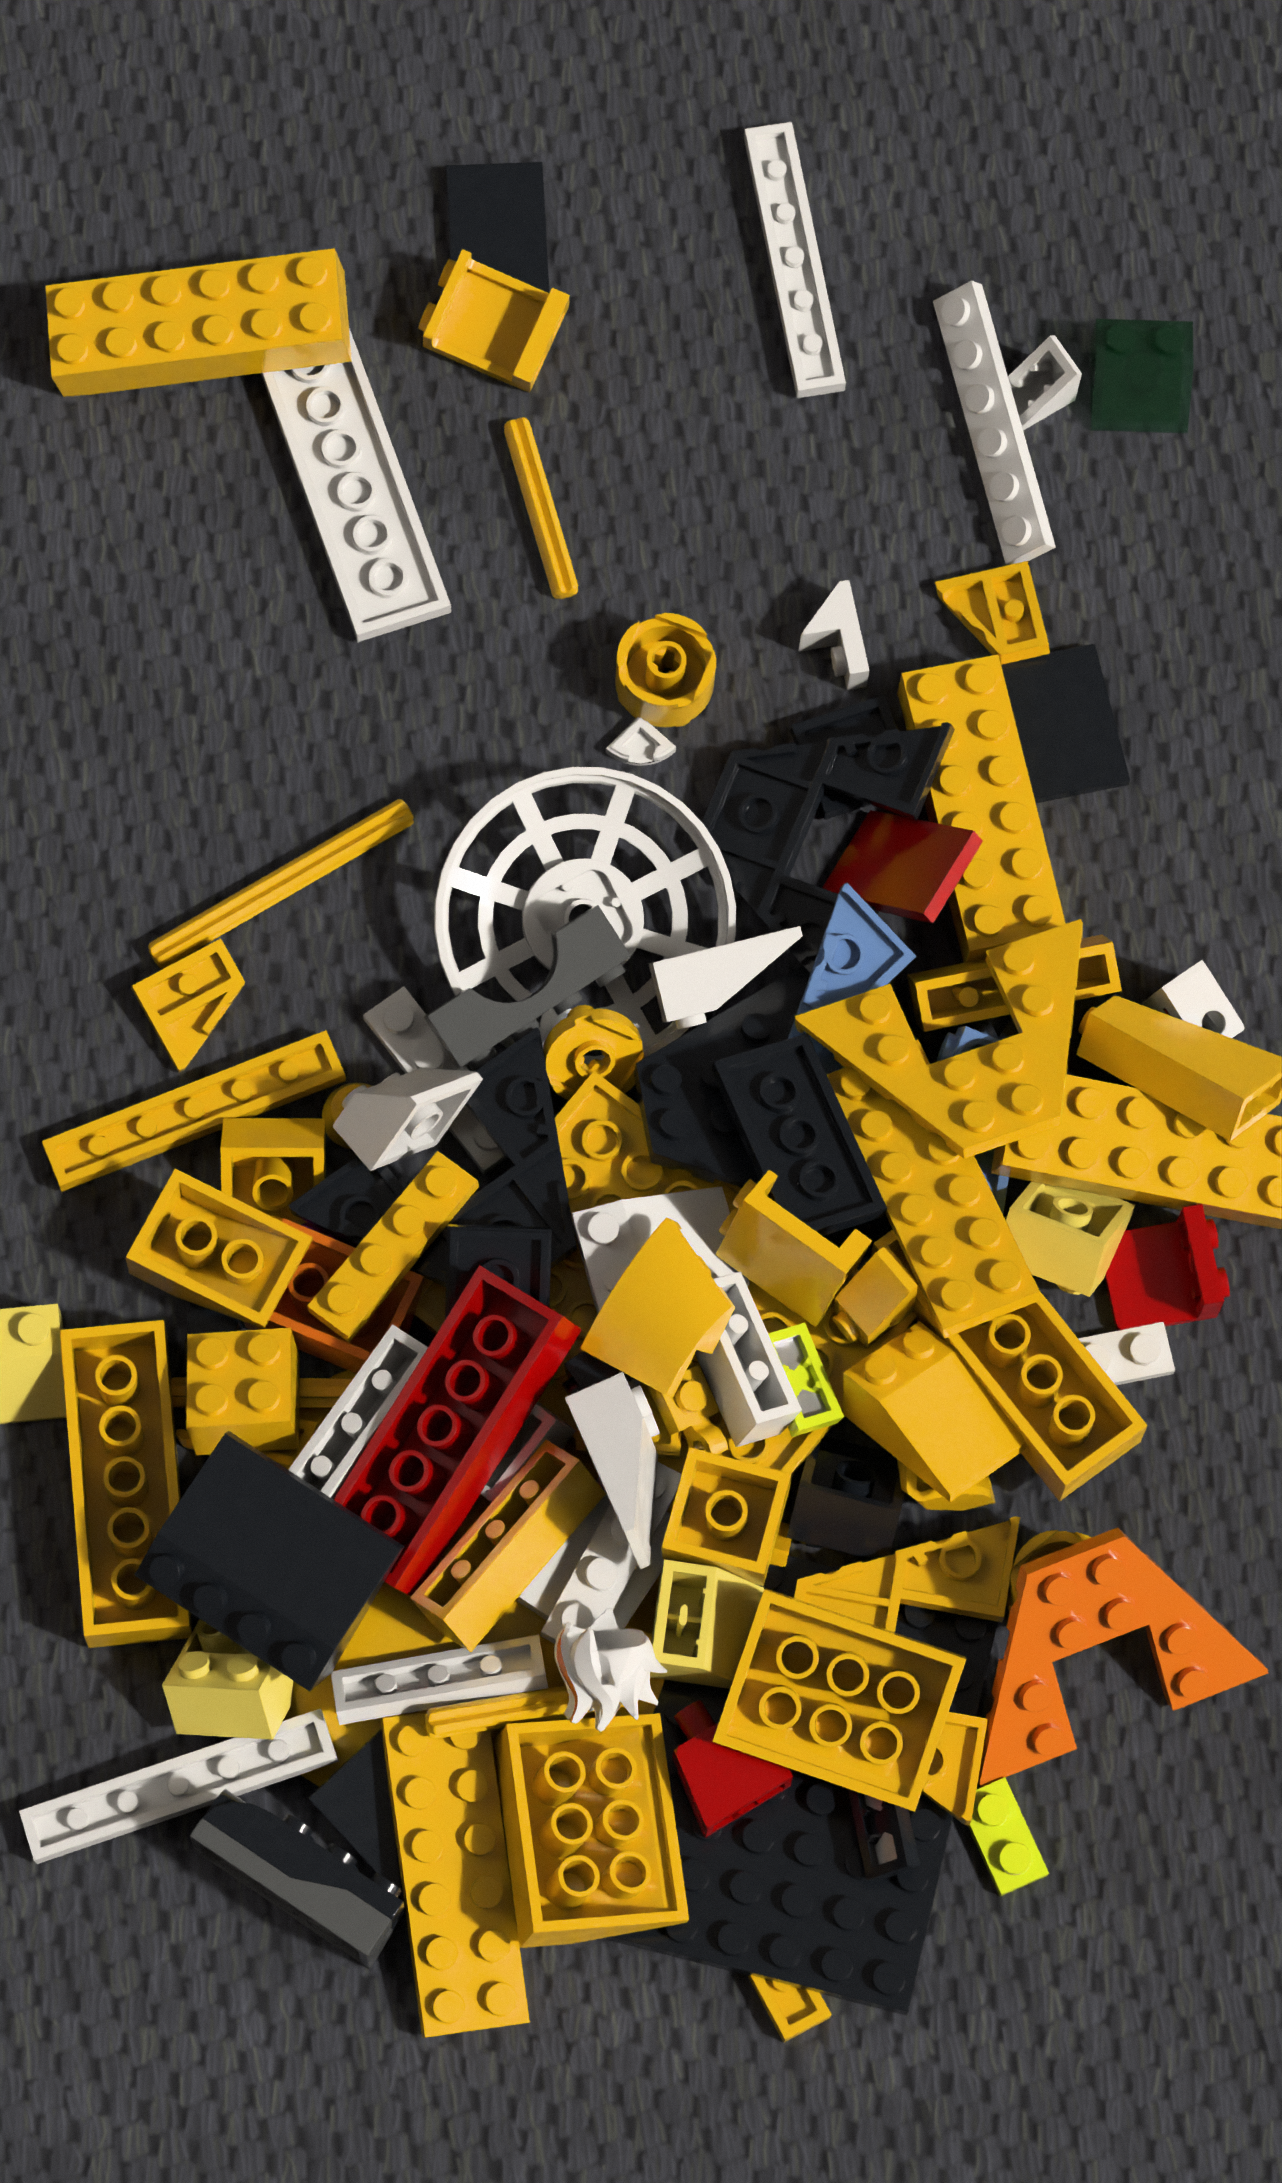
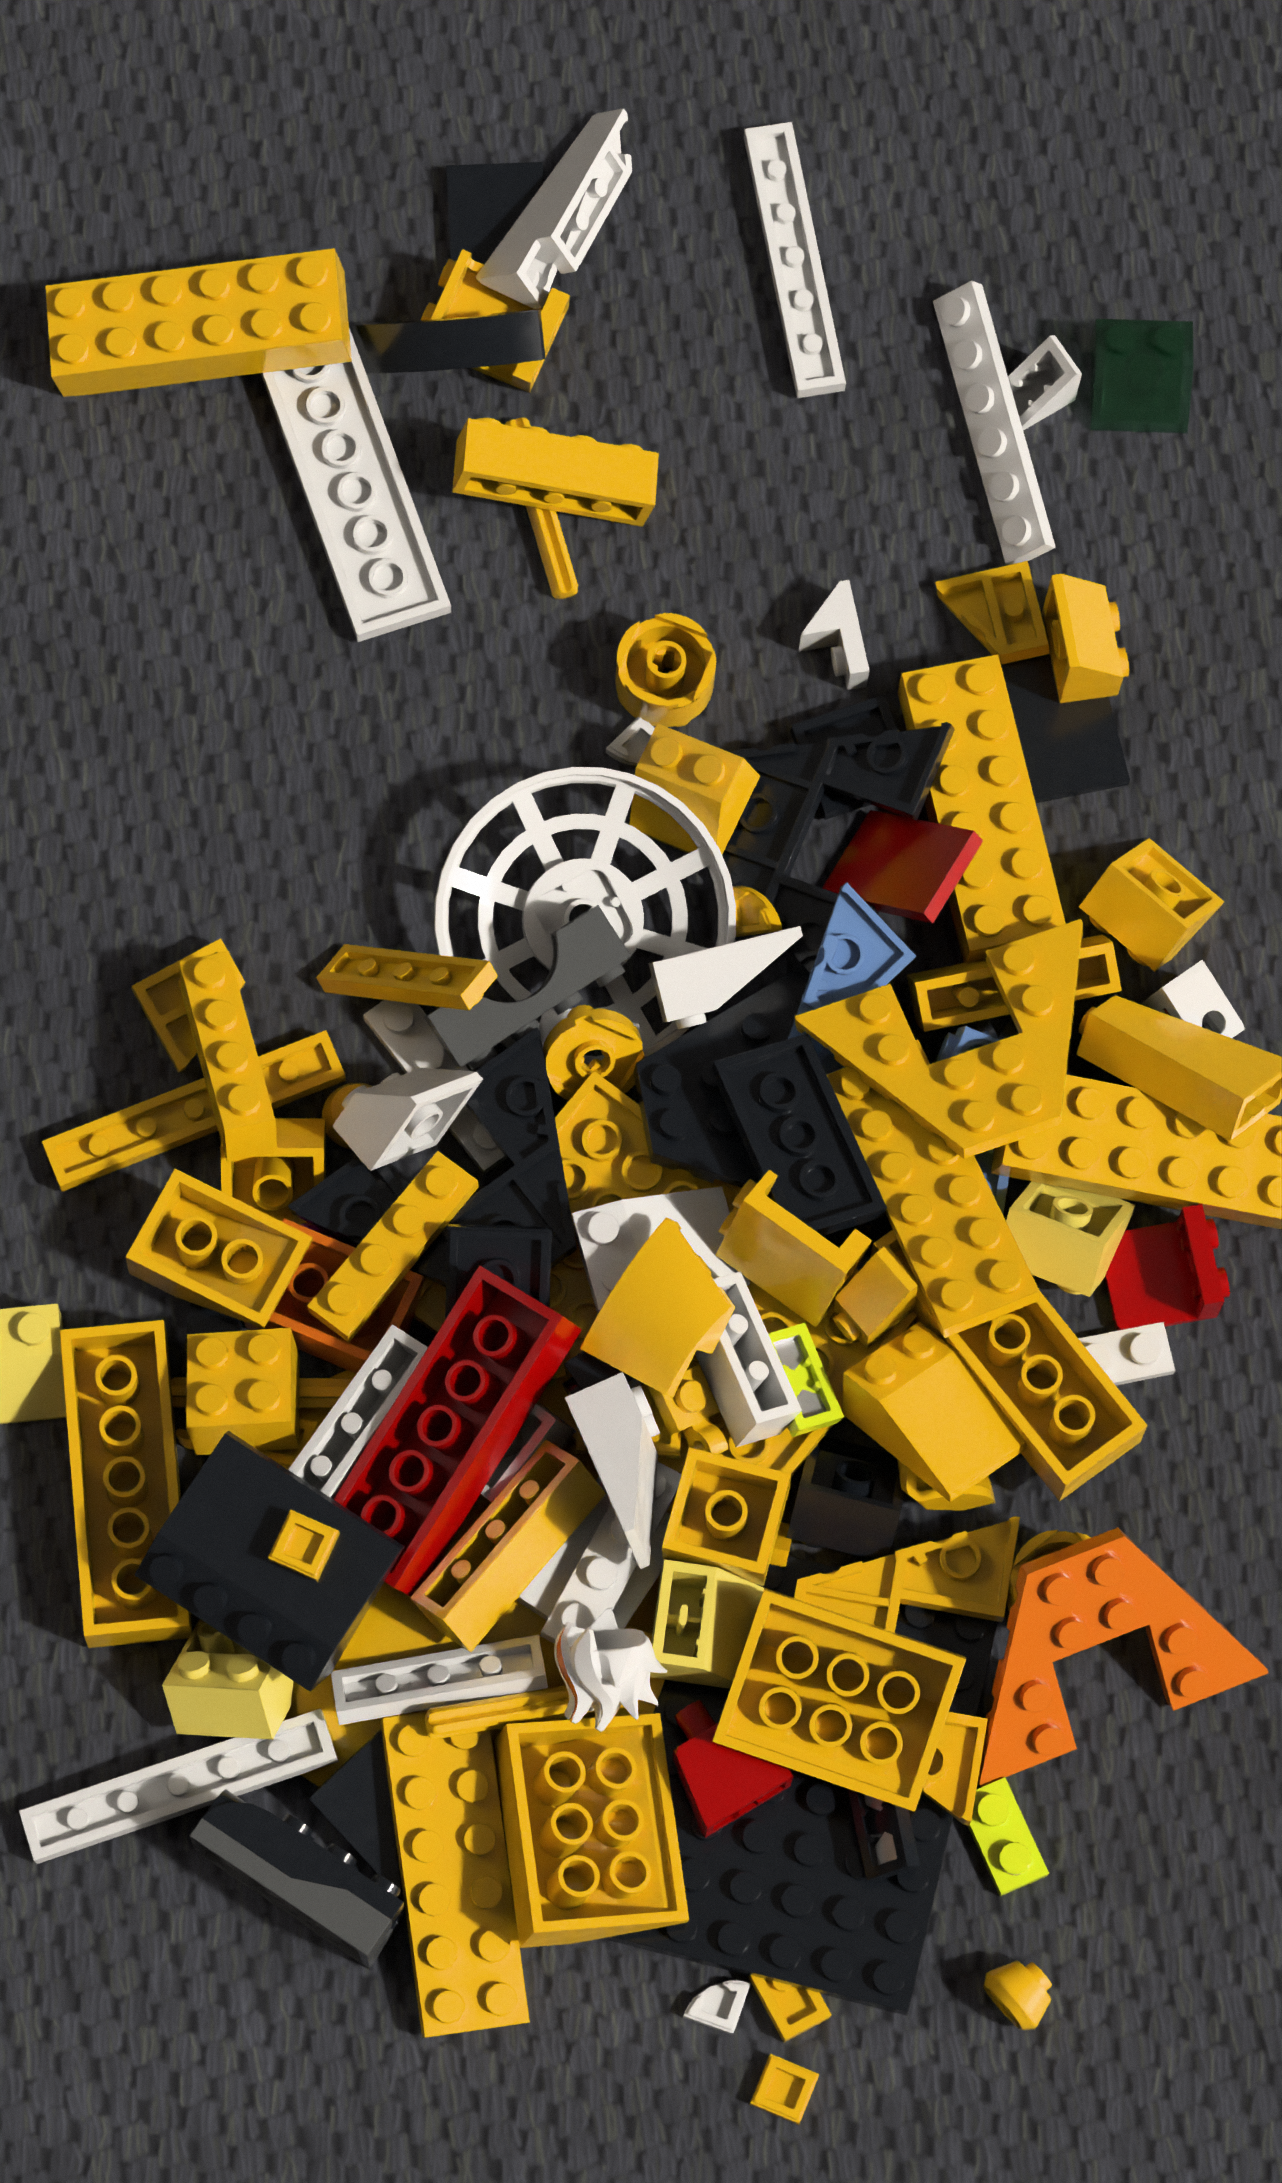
yellow axle [148,799,414,968] -> none
none -> yellow brick [179,951,277,1162]
none -> yellow tile [268,1509,340,1582]
none -> yellow plate [316,944,498,1011]
none -> black slope [353,310,546,373]
none -> yellow brick [452,418,659,527]
none -> white wedge [476,108,632,309]
none -> yellow slope [629,723,760,854]
none -> white tile [683,1980,751,2035]
none -> yellow tile [732,886,782,937]
none -> yellow tile [749,2053,819,2125]
none -> yellow cone [983,1961,1052,2030]
none -> yellow slope [1042,574,1129,703]
none -> yellow slope [1079,838,1224,972]

